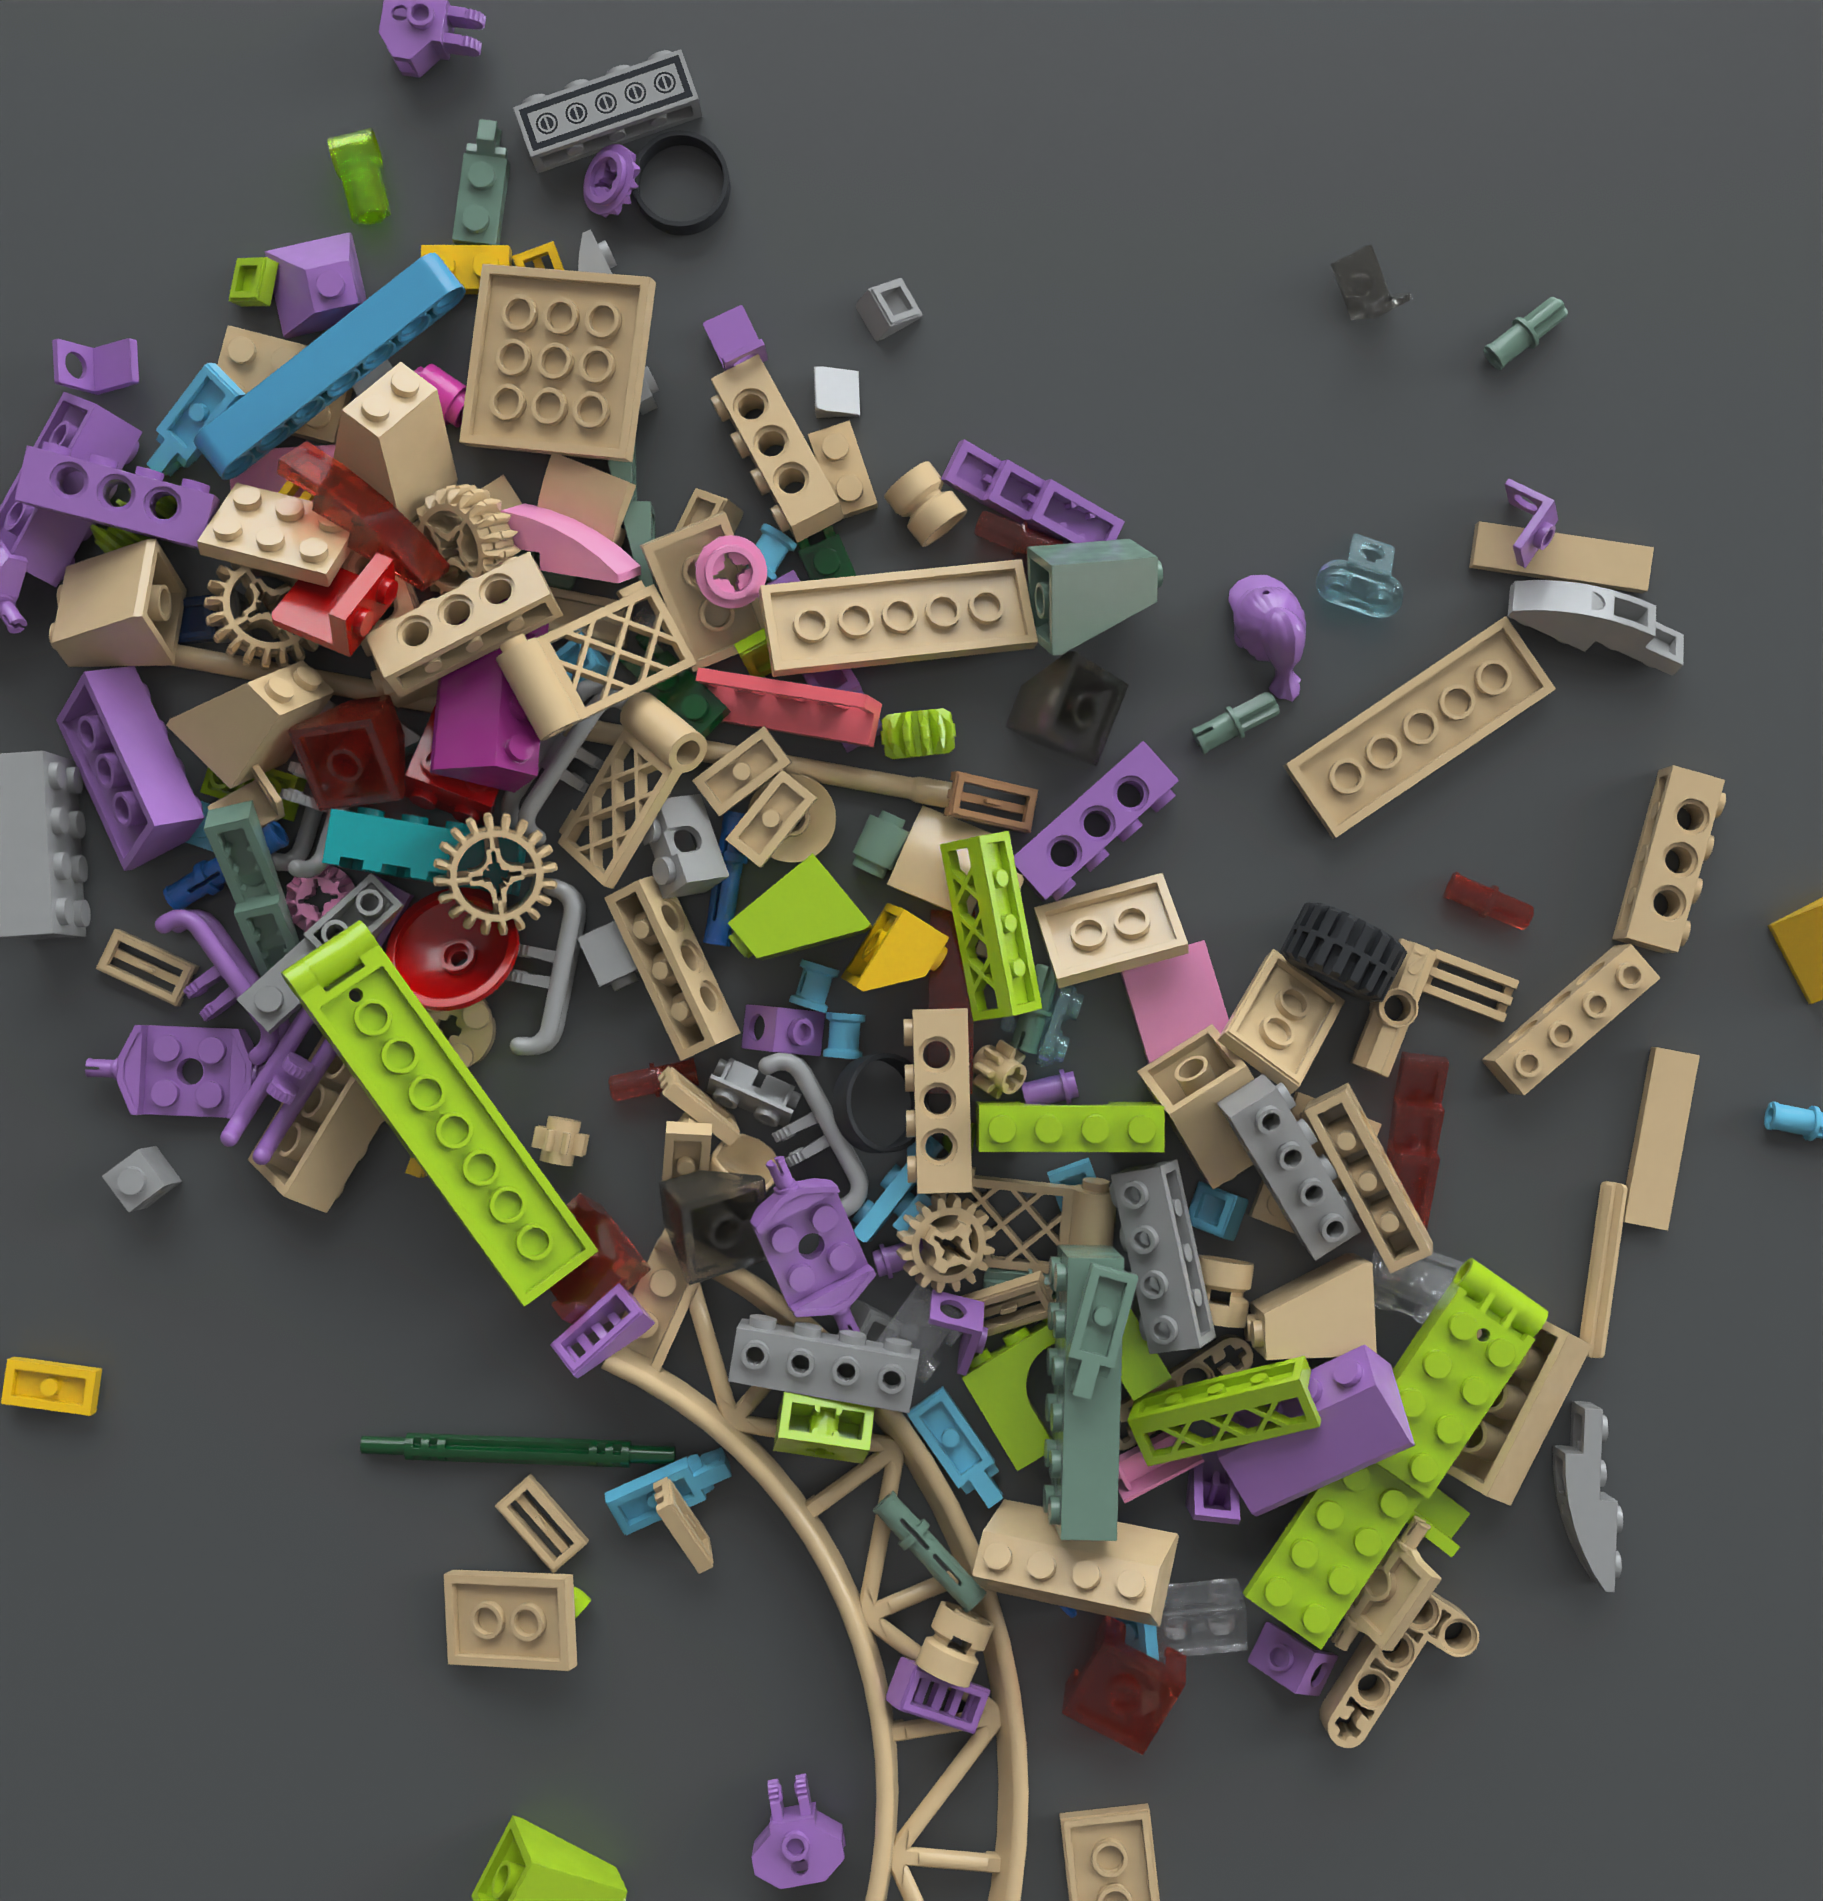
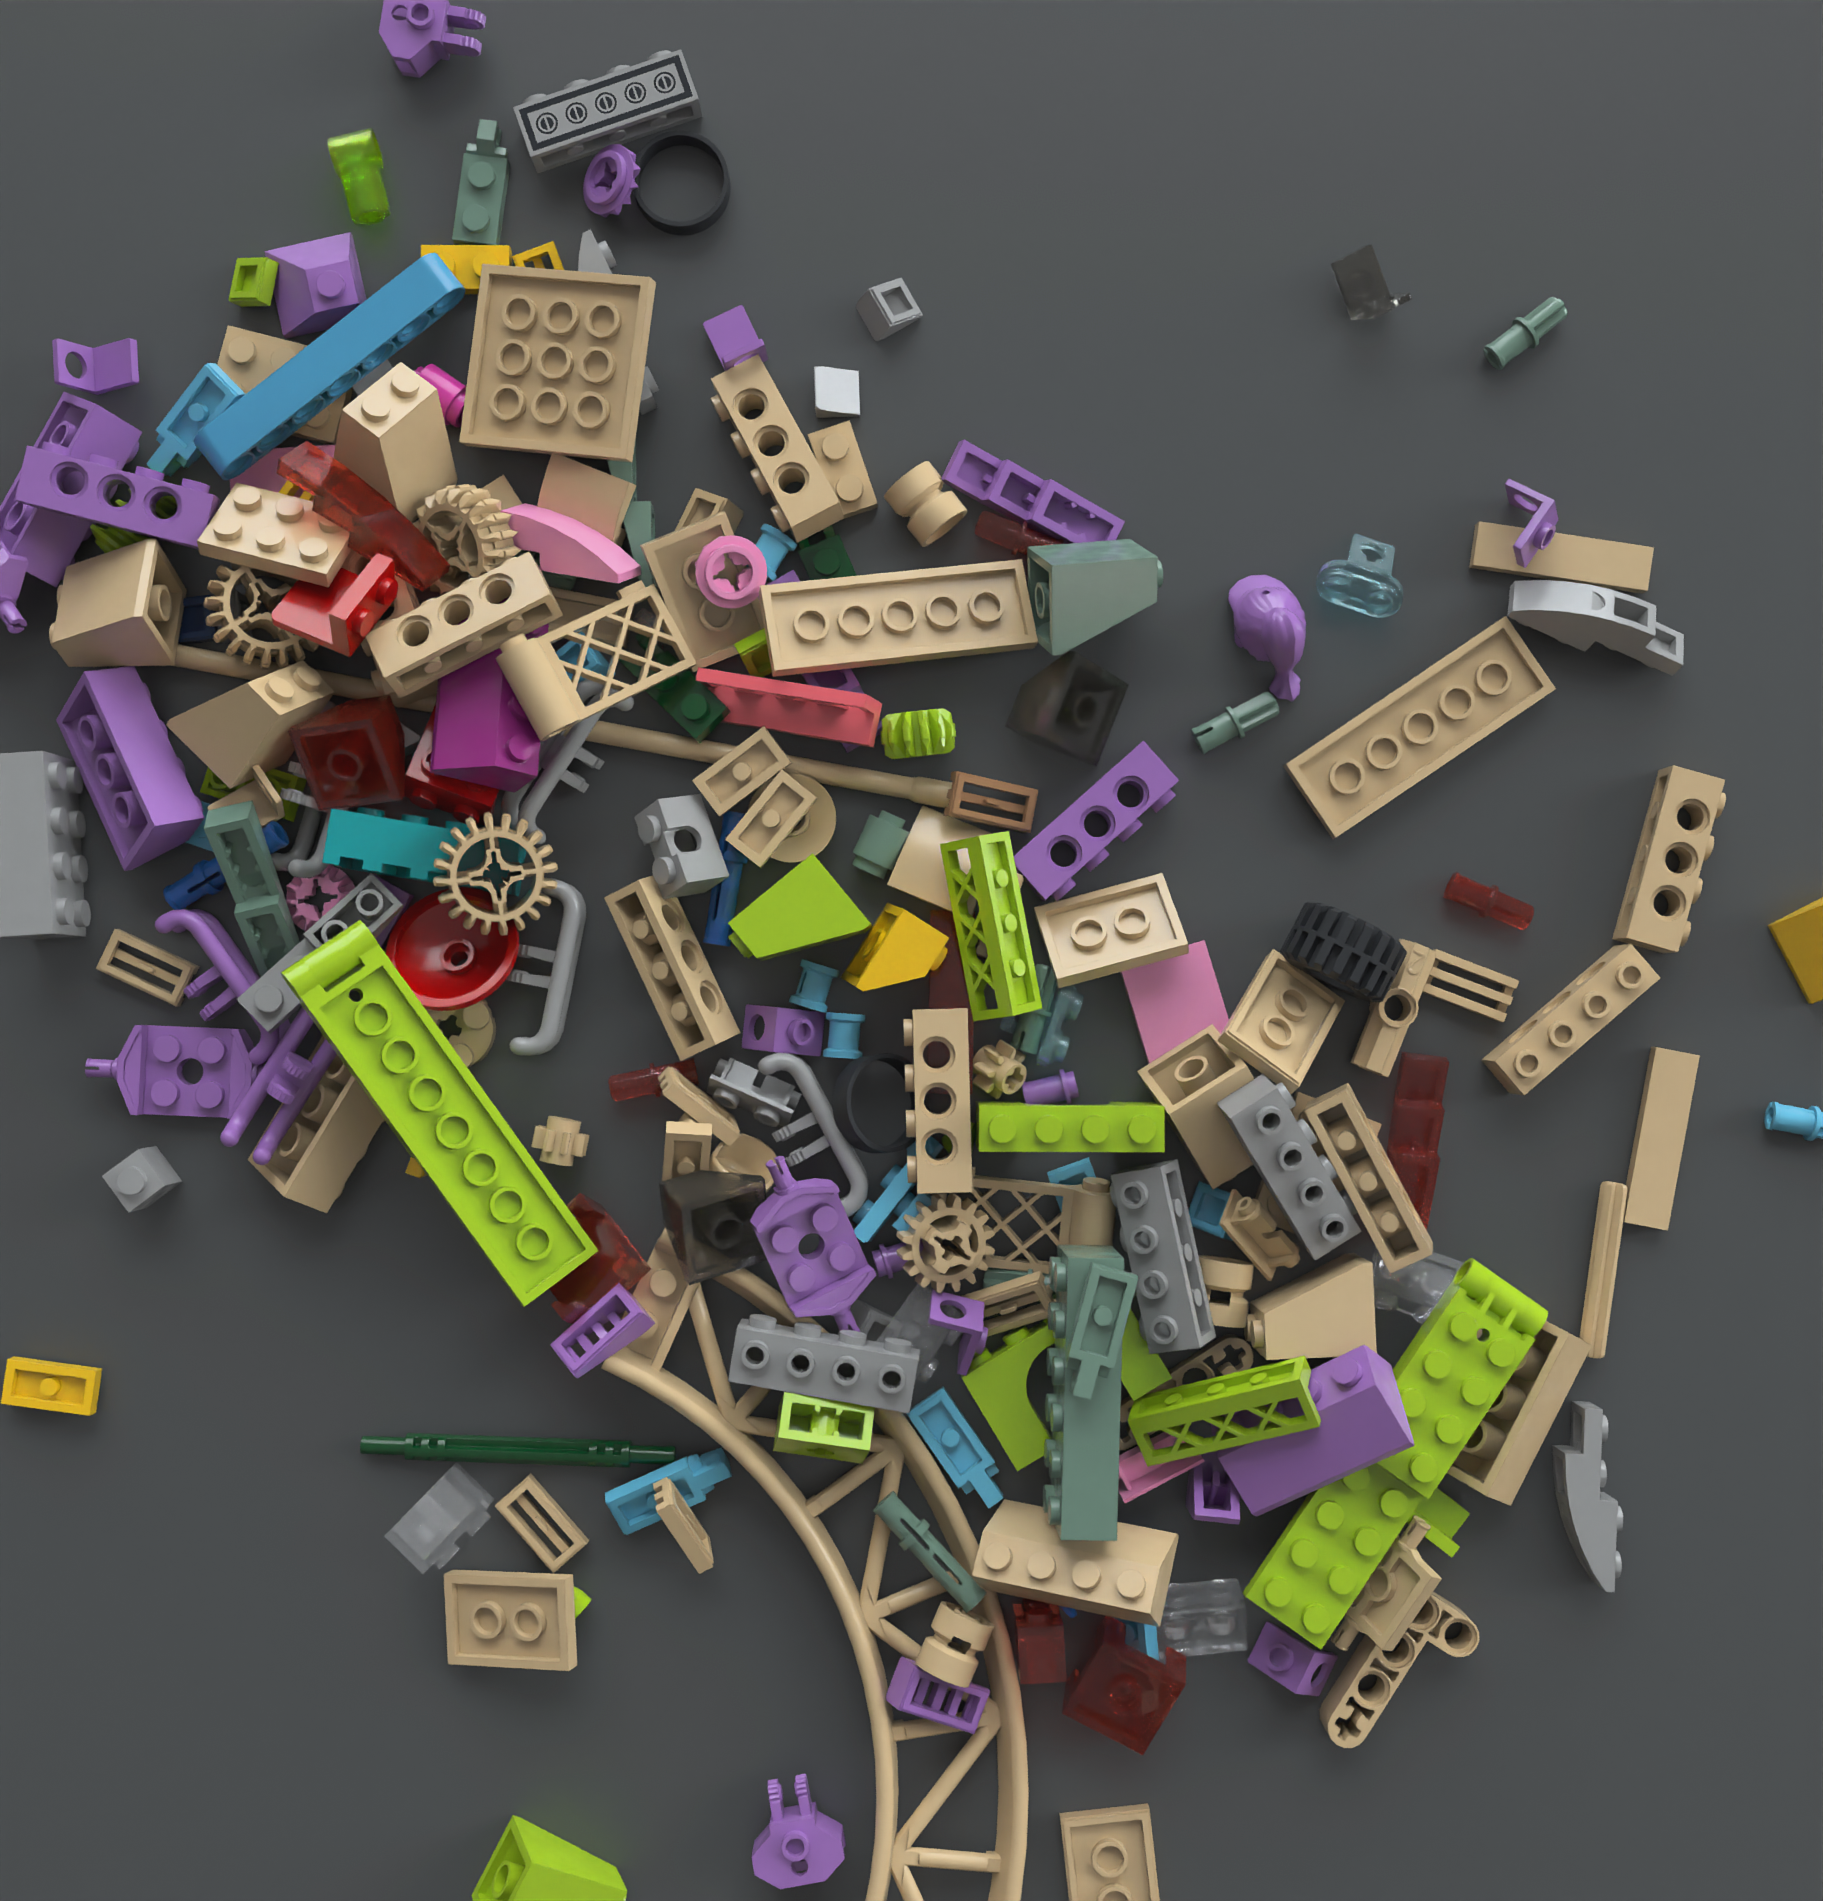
tan piece [557,692,707,889] -> none
light grey brick [577,921,639,991] -> none
none -> clear brick [384,1462,495,1574]
none -> clear red brick [1013,1598,1067,1684]
none -> tan hinge [1219,1189,1300,1281]

